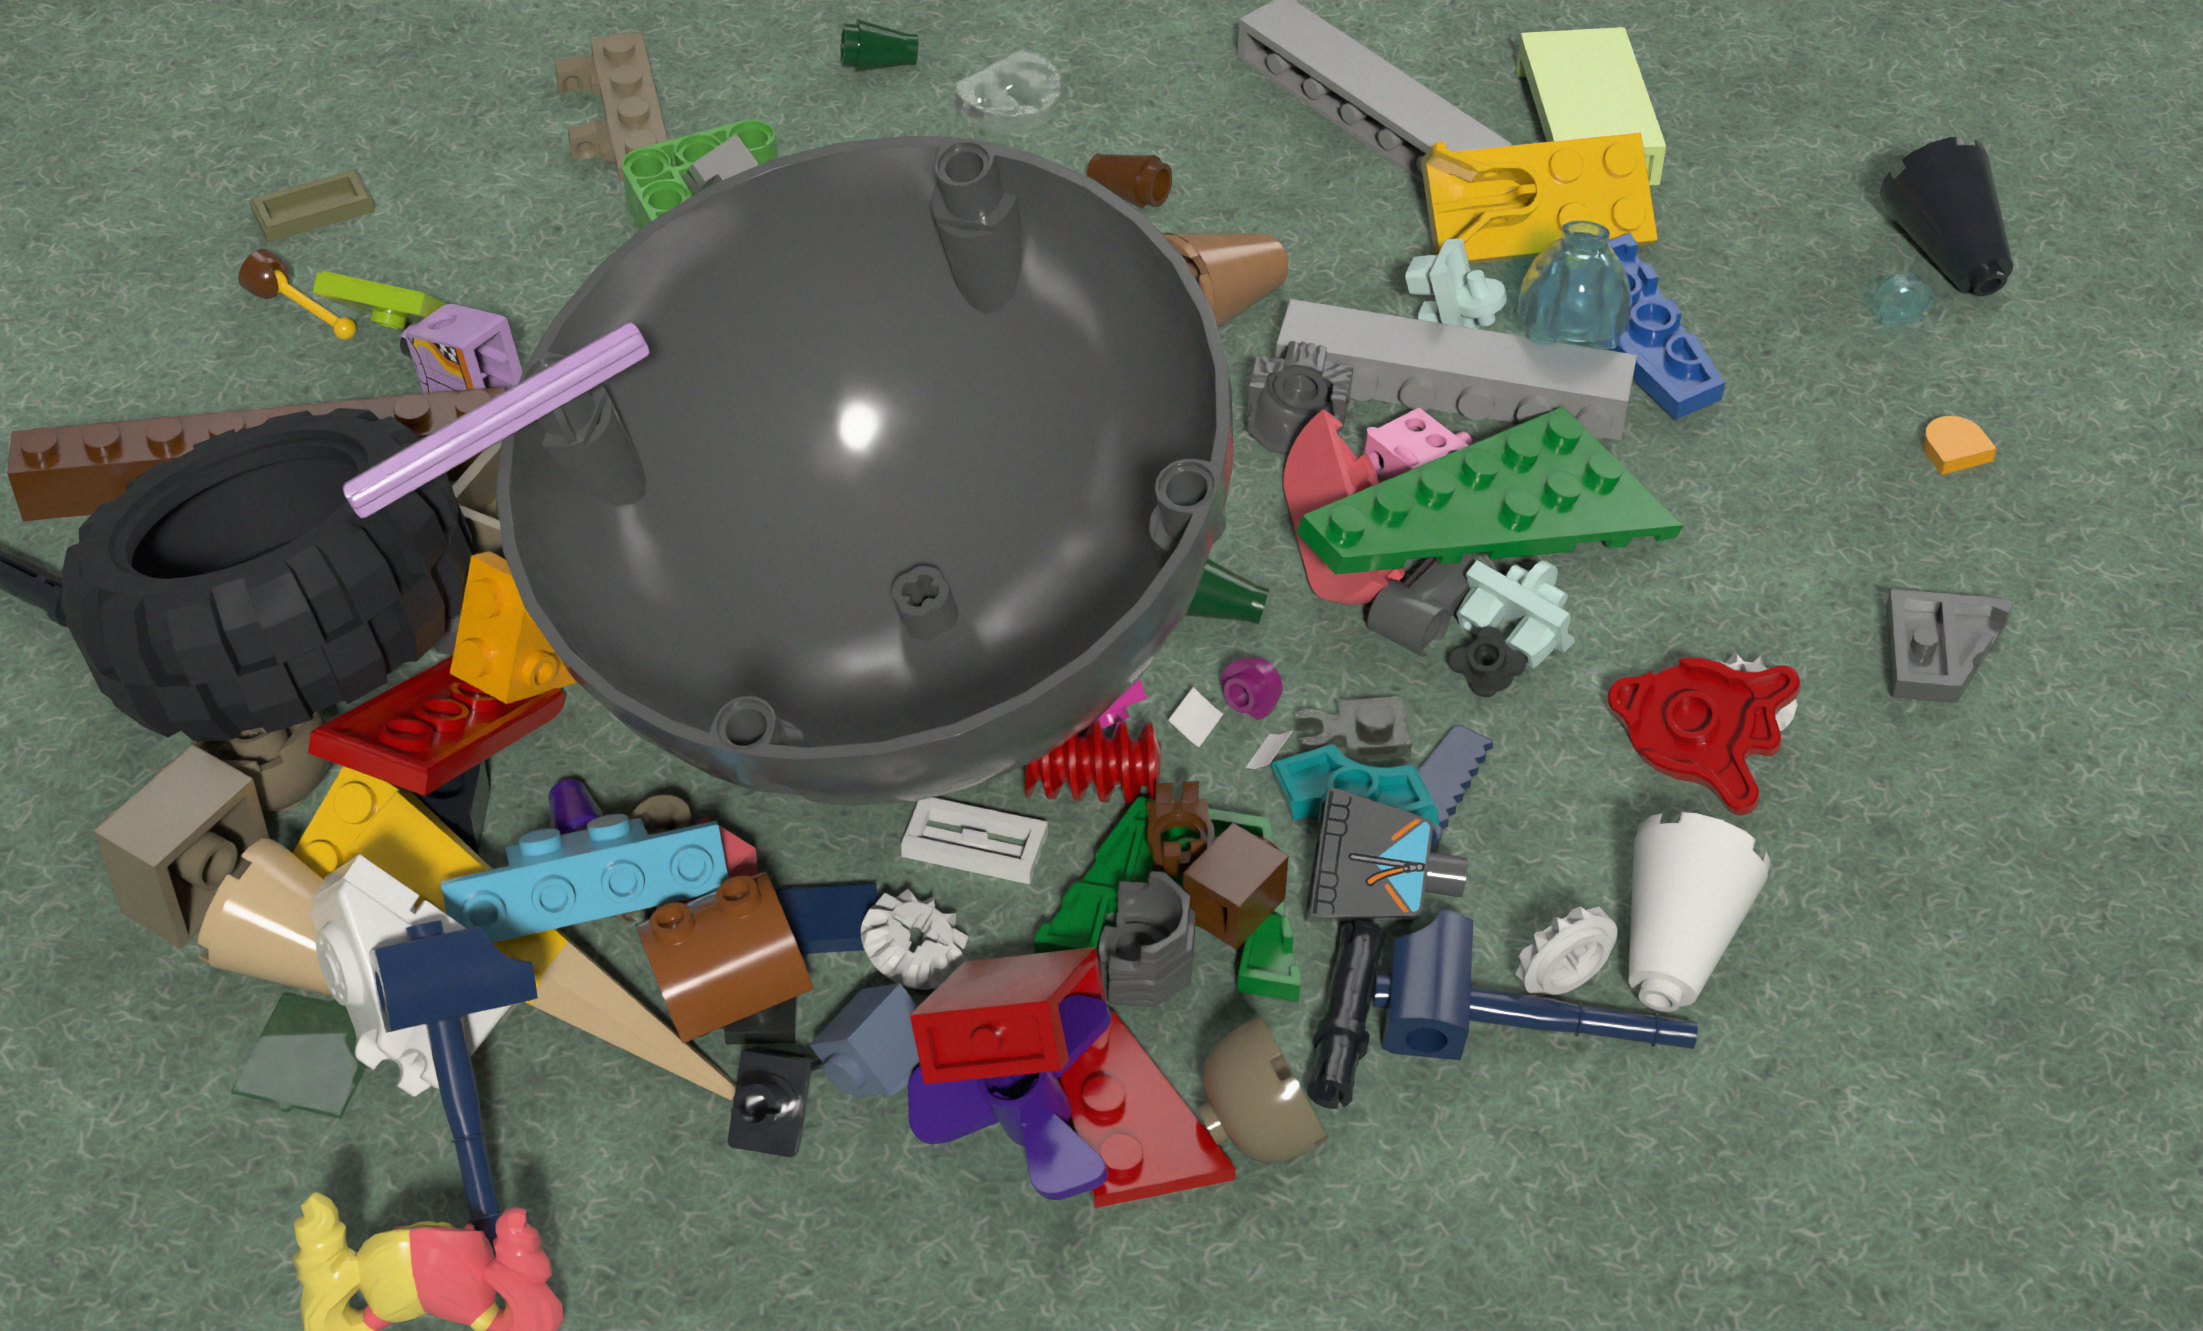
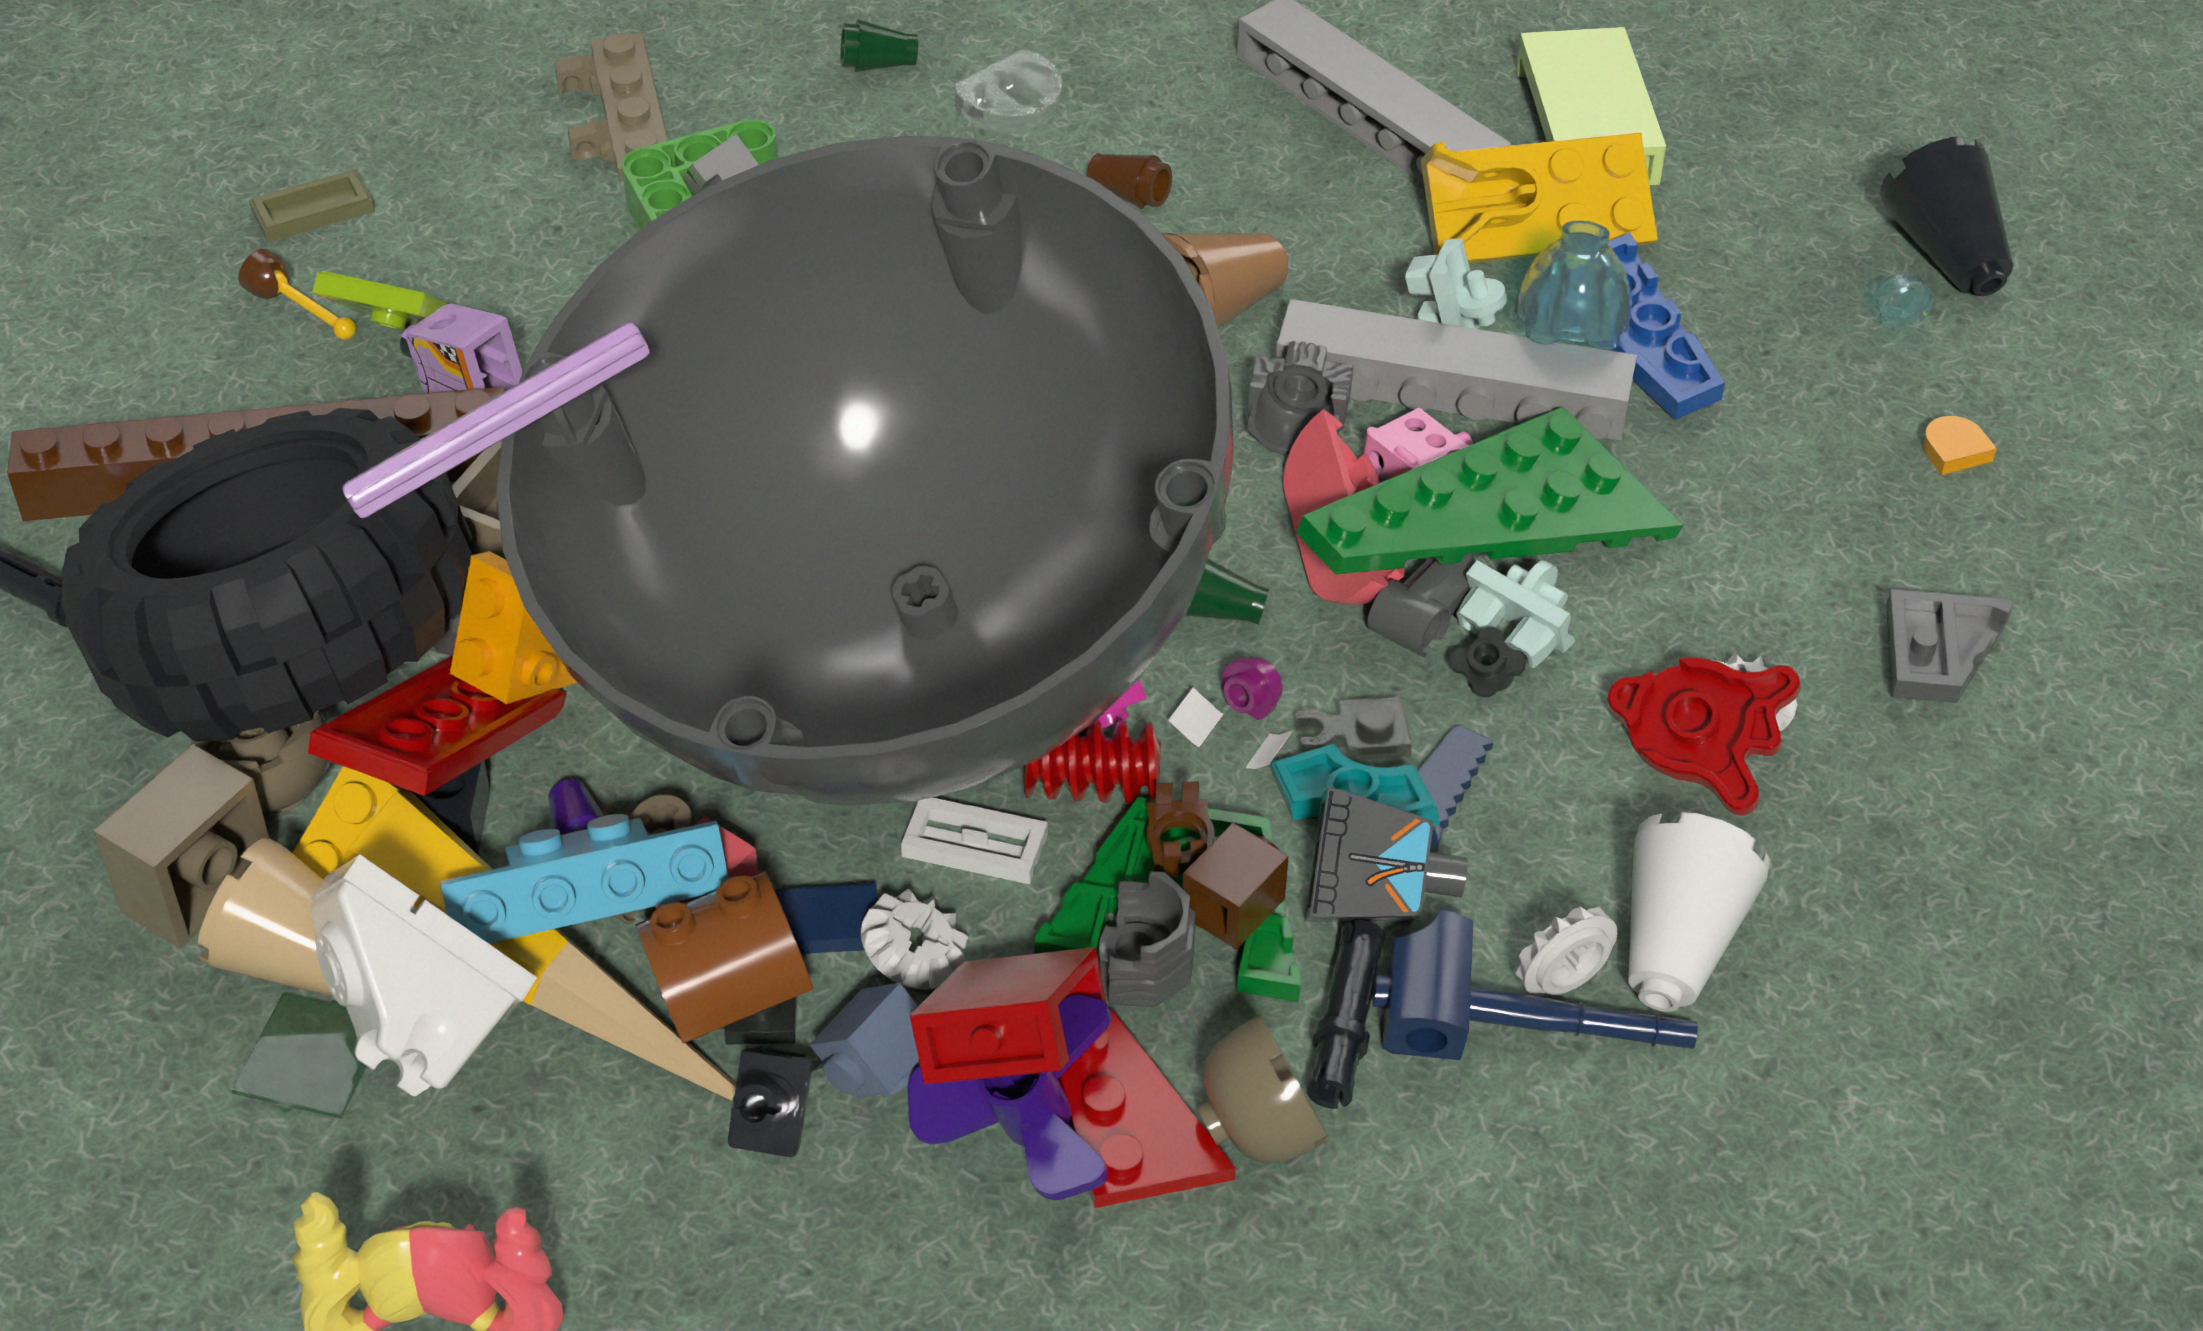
dark blue piece [369,920,538,1258] -> none

